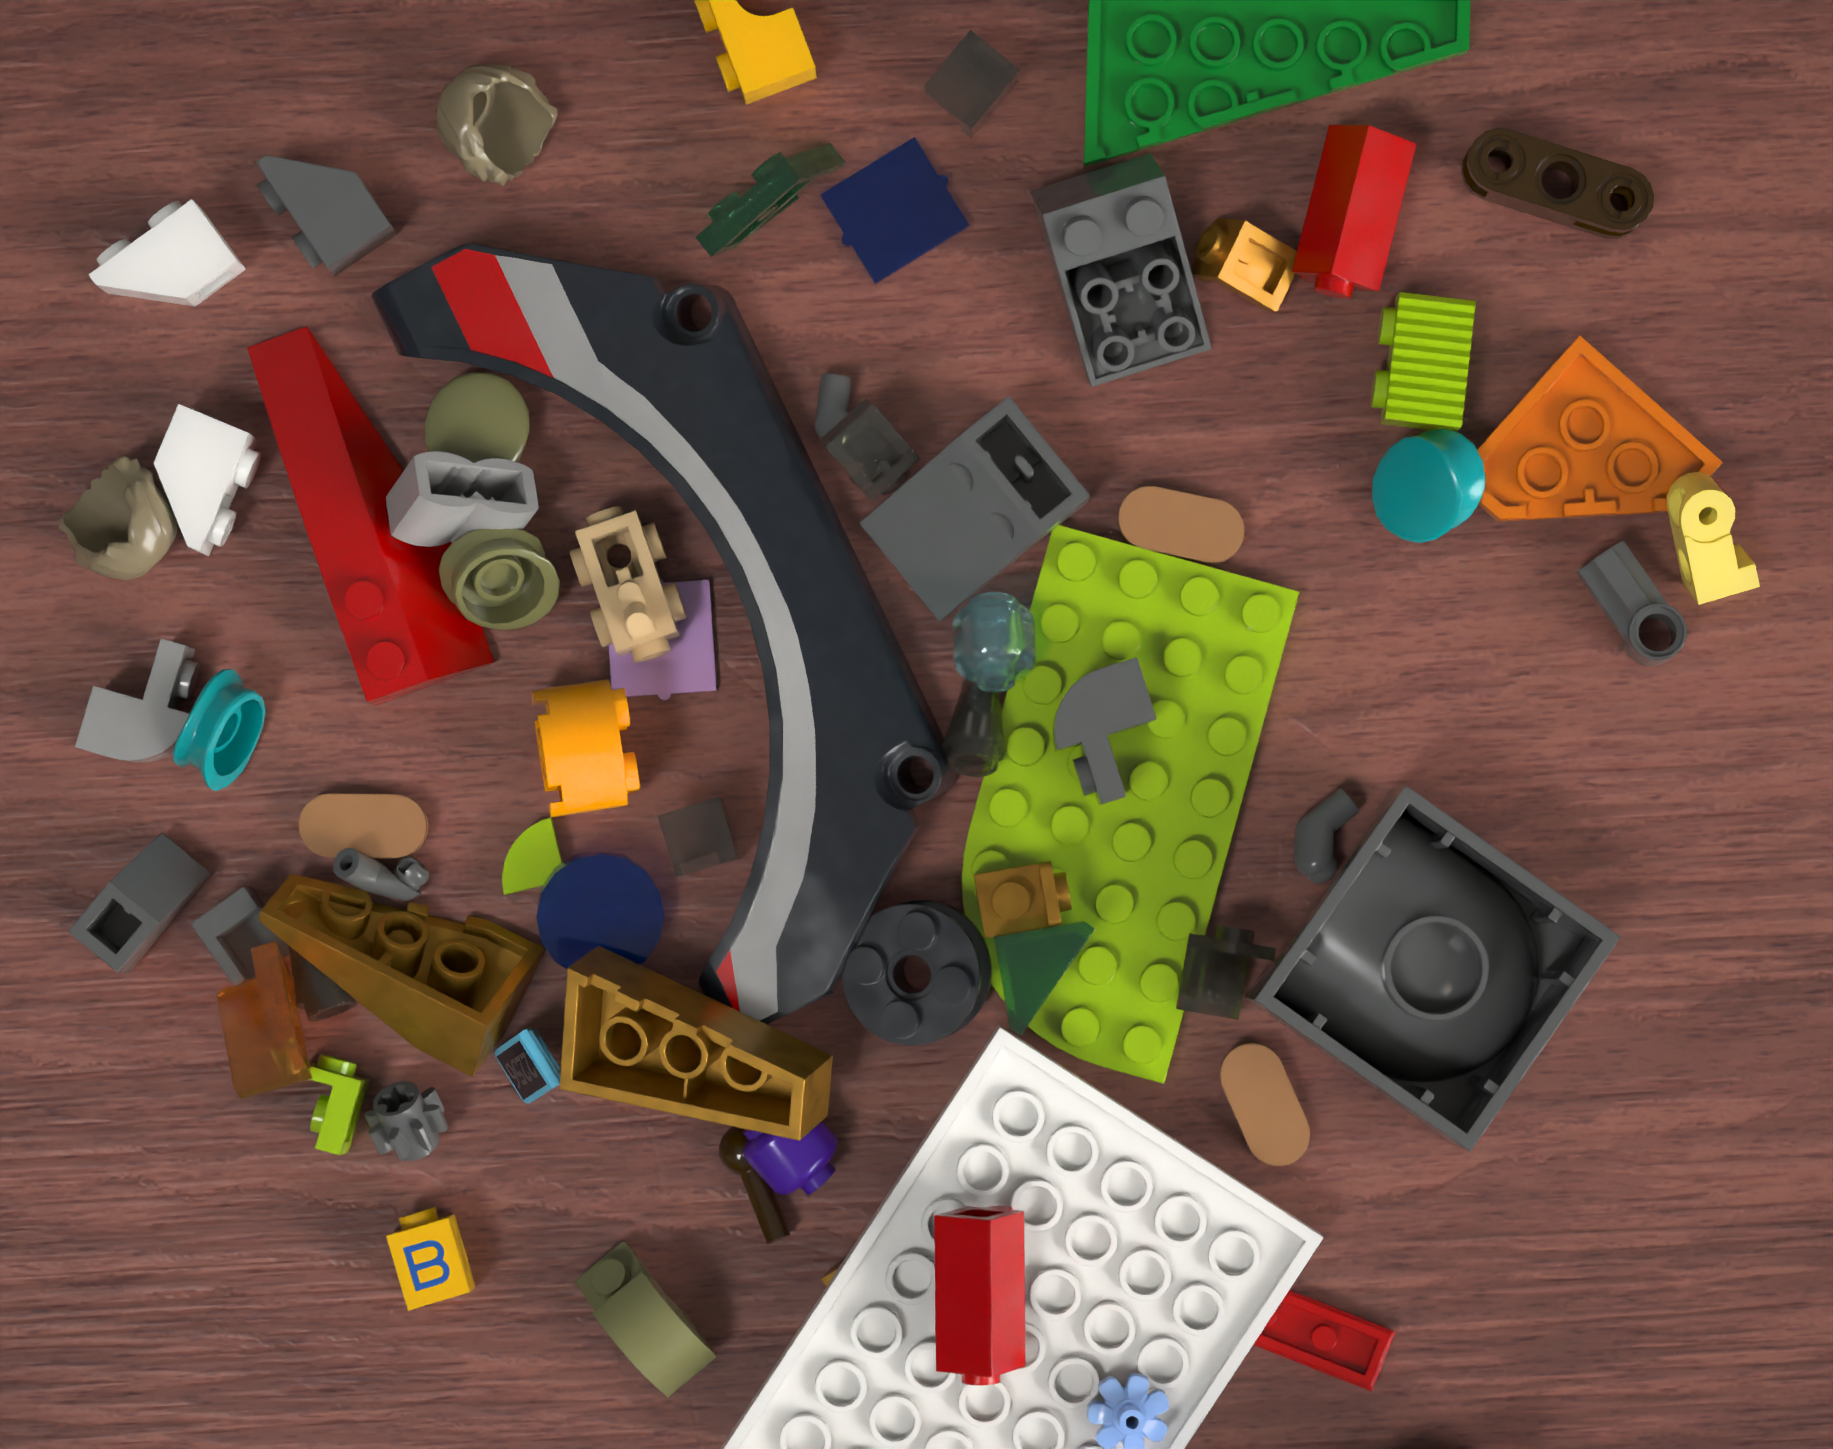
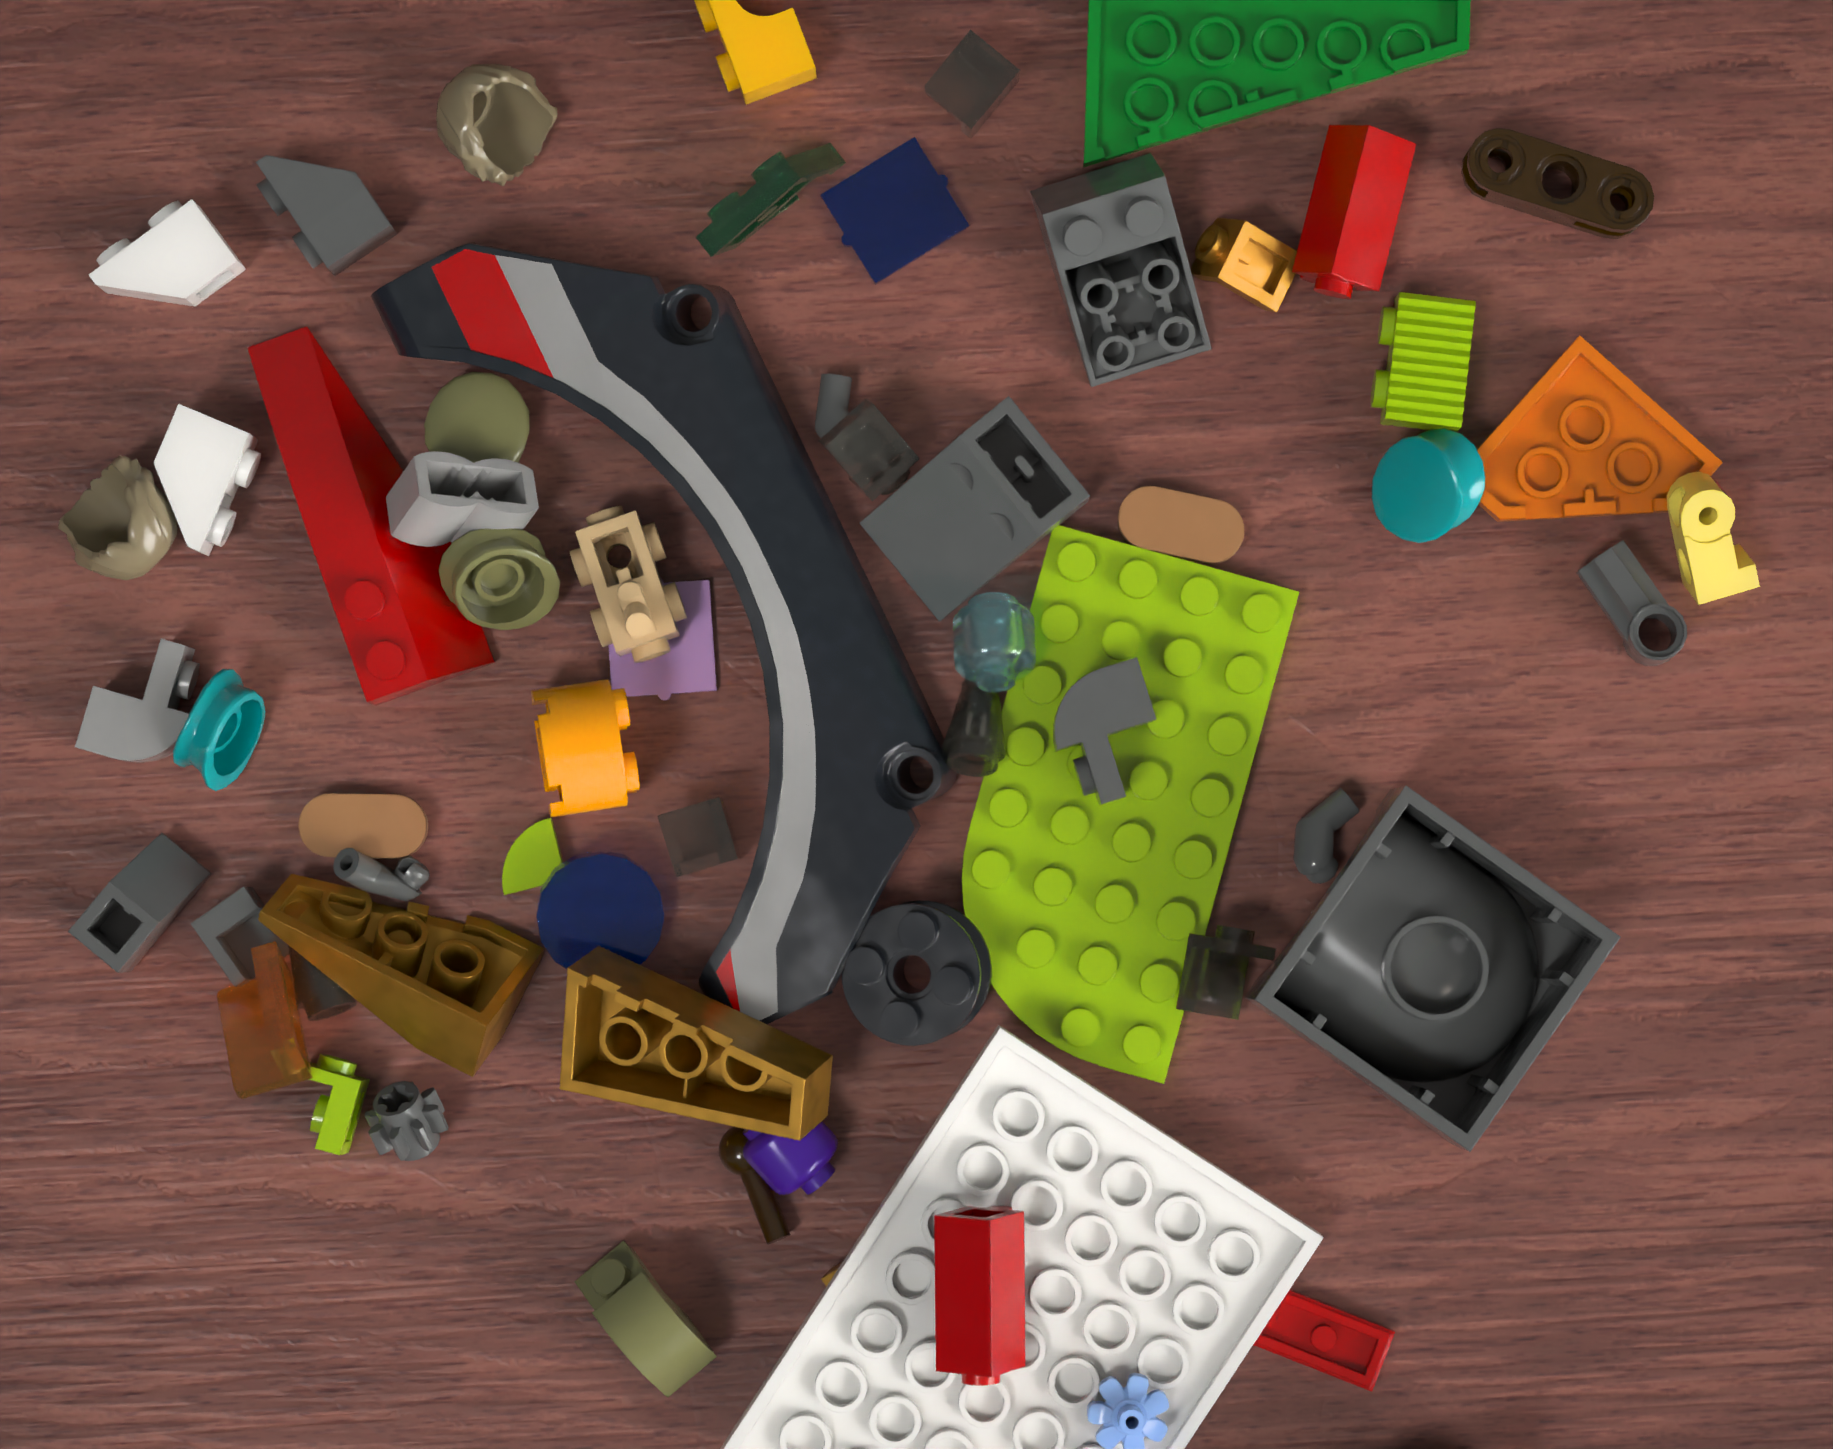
yellow brick [386,1207,476,1311] -> none
slope [495,1027,561,1104] -> none
pearl gold bracket [974,861,1072,938] -> none
clear green slope [993,921,1095,1035] -> none
medium nougat tile [1219,1043,1310,1166] -> none

